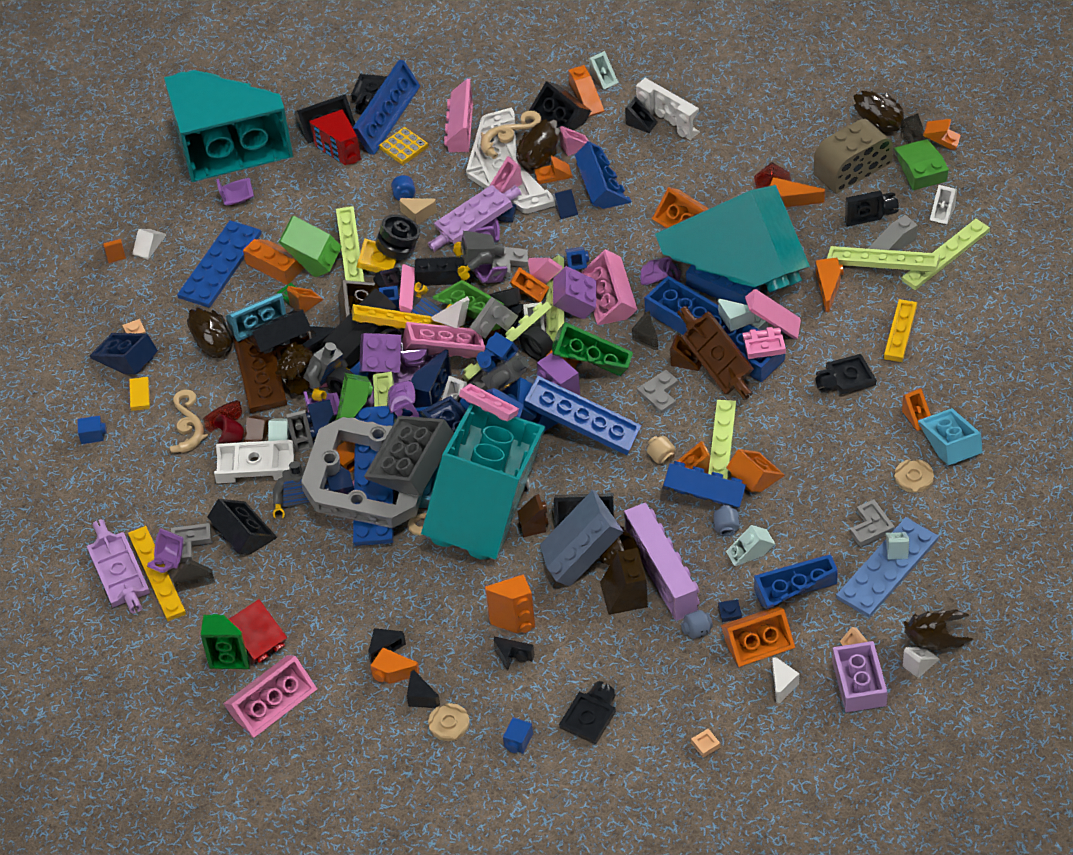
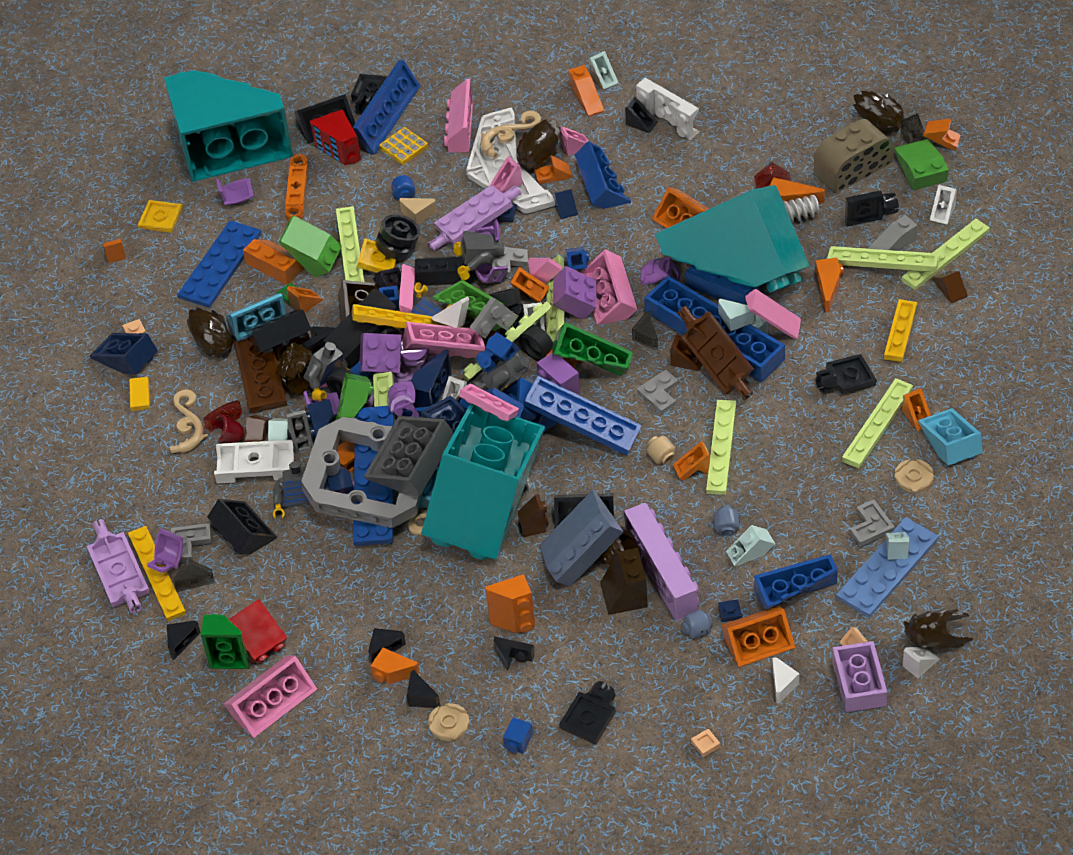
blue brick [77,416,107,444] -> none
white slope [132,229,166,260] -> none
black slope [529,81,591,131] -> none
blue wedge [662,461,746,509] -> none
orange slope [726,449,785,492] -> none
bright pink plate [742,327,786,359] -> none
none -> yellow tile [138,200,183,233]
none -> black slope [167,620,201,660]
none -> orange piece [285,154,308,221]
none -> white piece [783,195,820,223]
none -> yellowish green plate [842,378,913,469]
none -> reddish brown slope [932,271,968,304]

